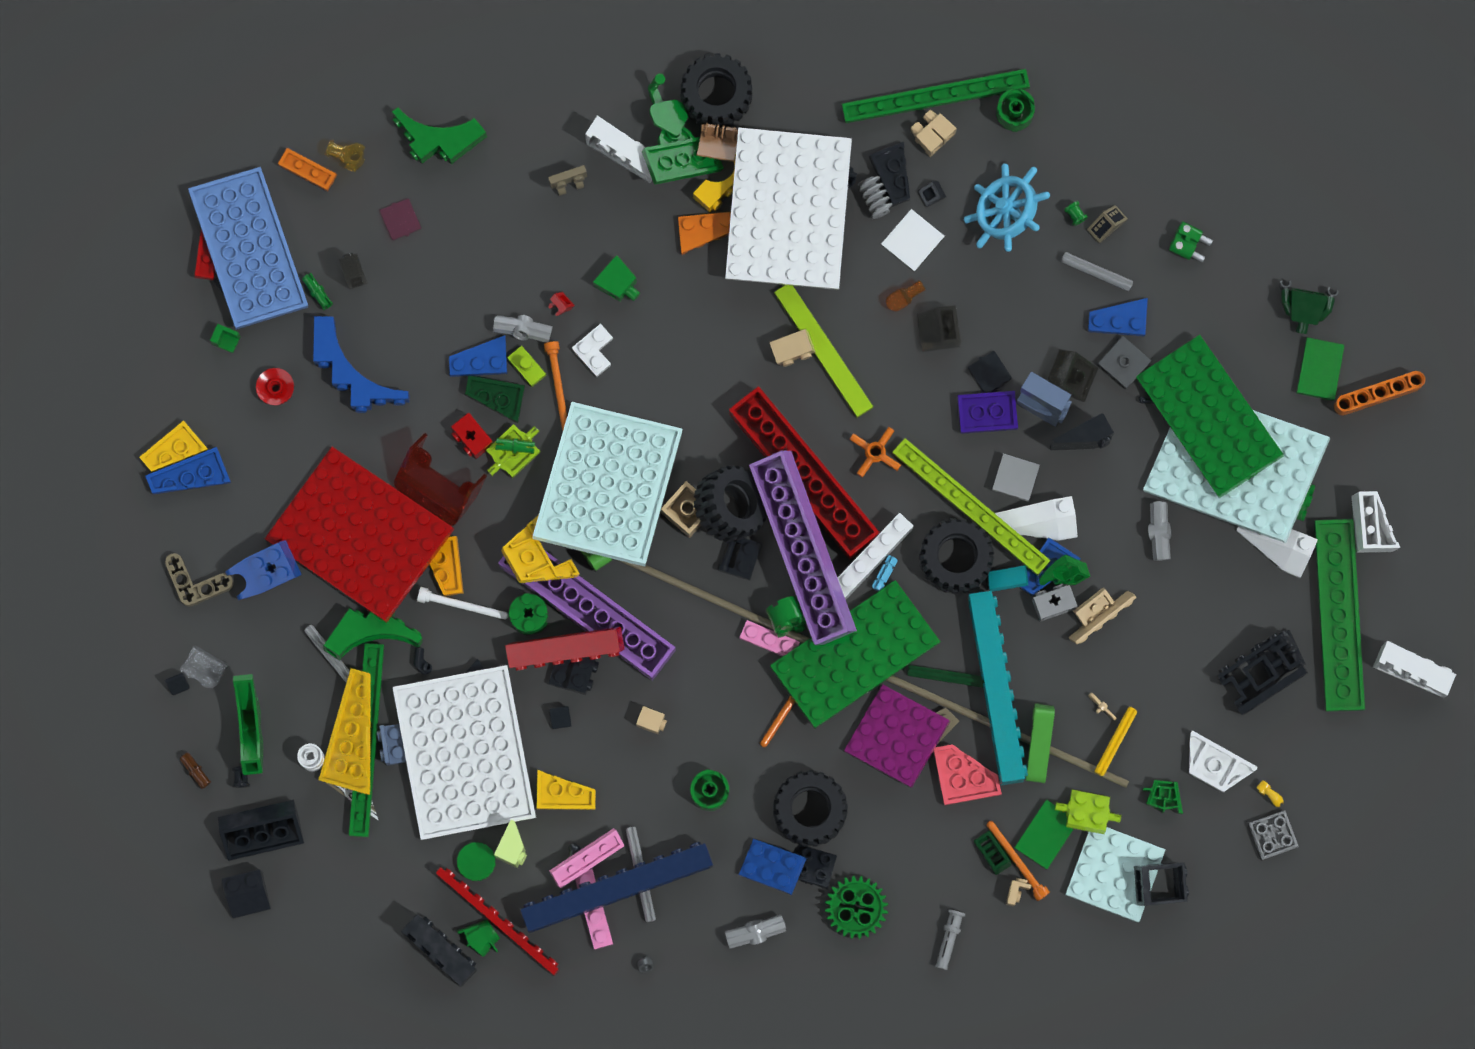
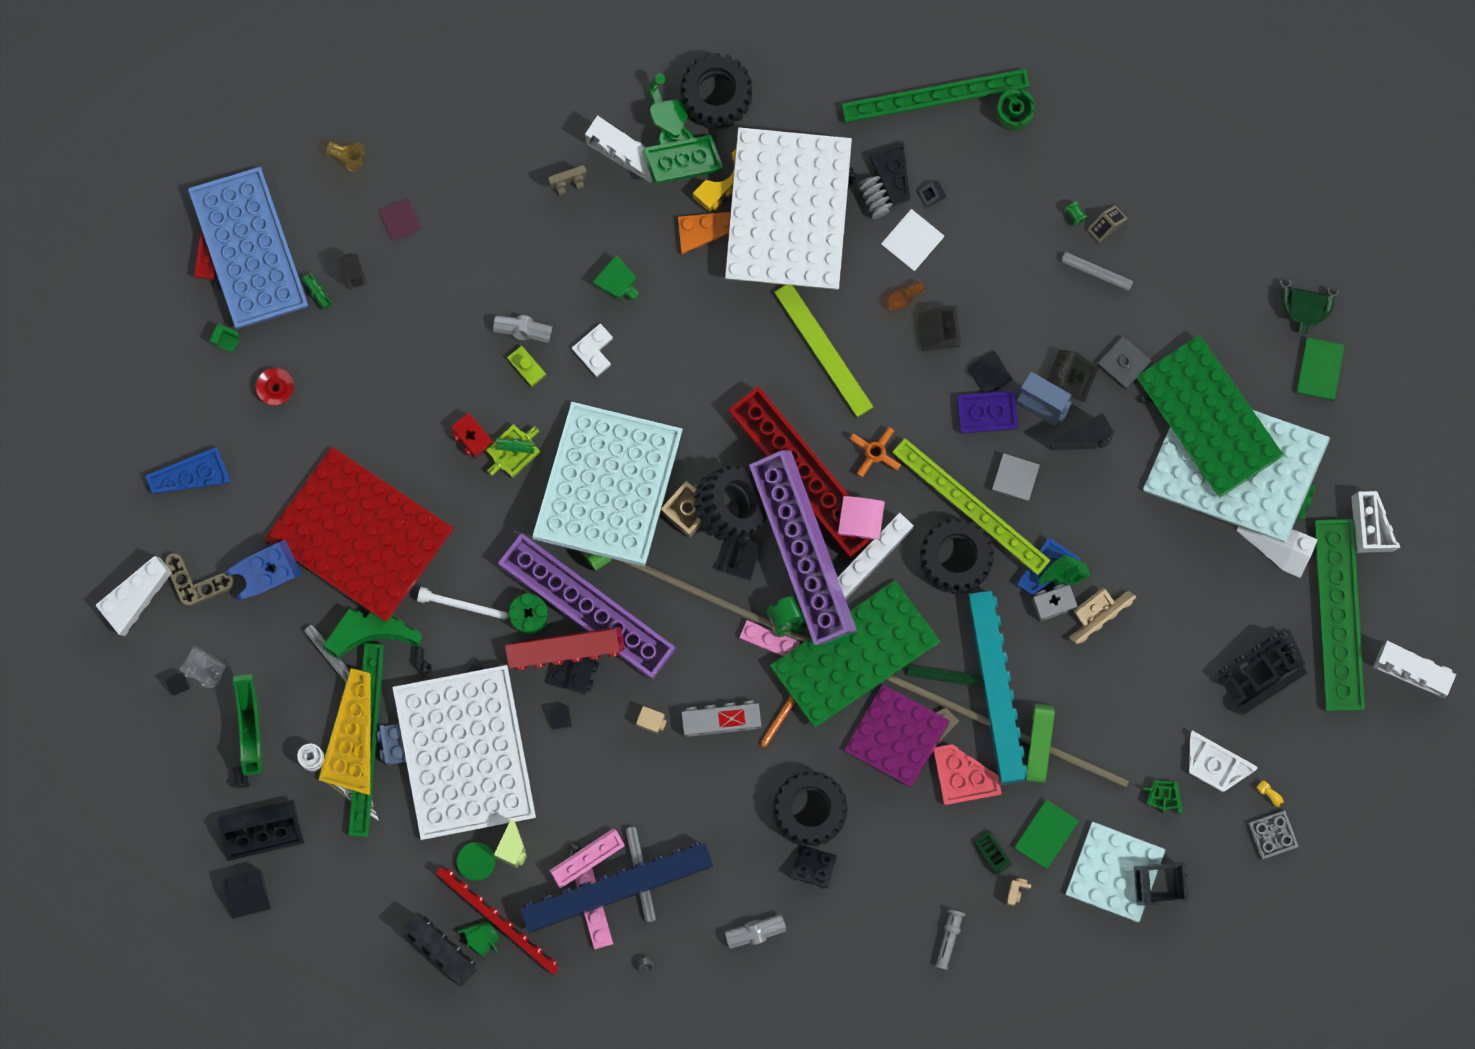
yellow wing [139,420,208,473] -> none
reddish brown axle [180,753,211,789] -> none
orange plate [278,148,337,192] -> none
blue arch [313,317,410,413] -> none
green arch [392,107,487,164] -> none
clear red windscreen [394,433,487,526] -> none
light orange wing [430,536,464,596] -> none
blue wing [449,335,507,377] -> none
dark green wing [465,376,525,423] -> none
yellow wing [501,514,580,583] -> none
yellow wing [537,770,596,810] -> none
orange piece [544,341,567,431] -> none
red tile [549,292,575,316] -> none
green brick [690,770,729,811] -> none
medium nougat hinge [697,123,738,162] -> none
blue plate [739,839,806,895] -> none
tan brick [770,329,815,367] -> none
green gear [825,876,888,940] -> none
medium azure axle [872,555,898,591] -> none
tan hips [911,110,957,157] -> none
medium azure piece [964,164,1050,252] -> none
orange piece [987,821,1050,901] -> none
teal tile [988,565,1028,592] -> none
white wedge [995,496,1078,541] -> none
lime plate [1055,790,1121,834] -> none
blue wing [1088,298,1148,336] -> none
tan piece [1088,693,1117,720] -> none
yellow axle [1094,707,1137,776] -> none
light grey piece [1148,501,1171,561] -> none
green piece [1168,221,1213,262] -> none
orange beam [1334,371,1425,415] -> none
none -> white wedge [96,556,172,636]
none -> light grey brick [682,701,761,737]
none -> bright pink slope [838,496,885,540]

